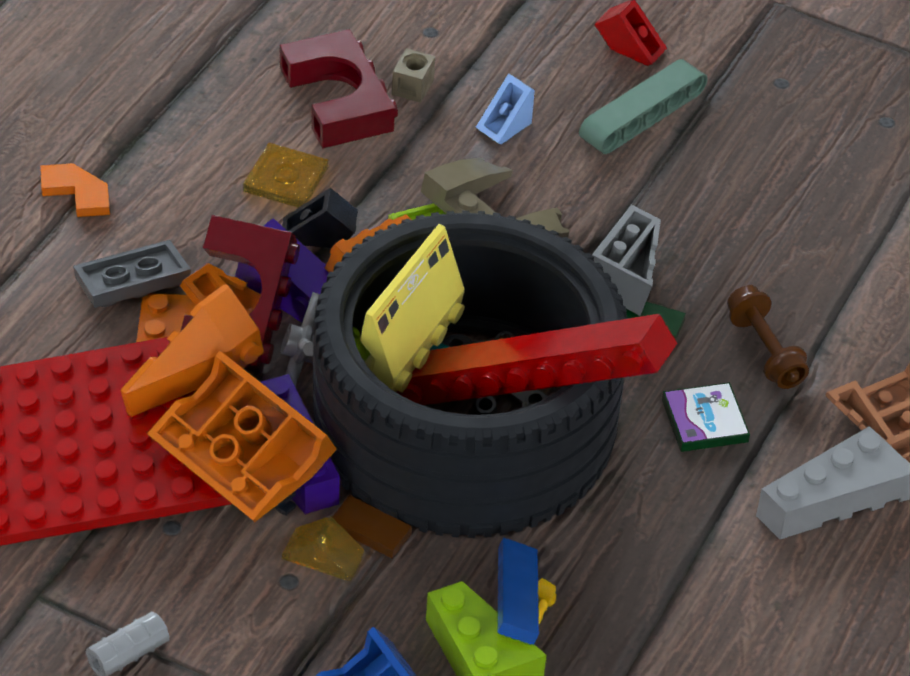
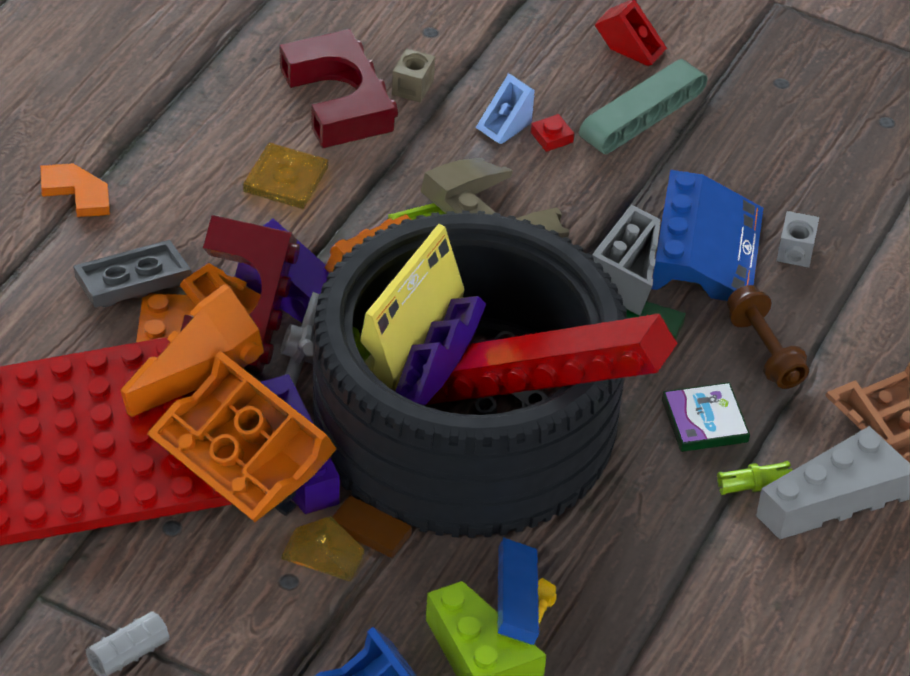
black slope [282,188,358,248] -> none
none -> dark purple slope [395,296,486,406]
none -> red plate [531,114,574,152]
none -> blue piece [651,170,763,301]
none -> lime pin [717,461,792,495]
none -> light grey brick [777,211,819,267]

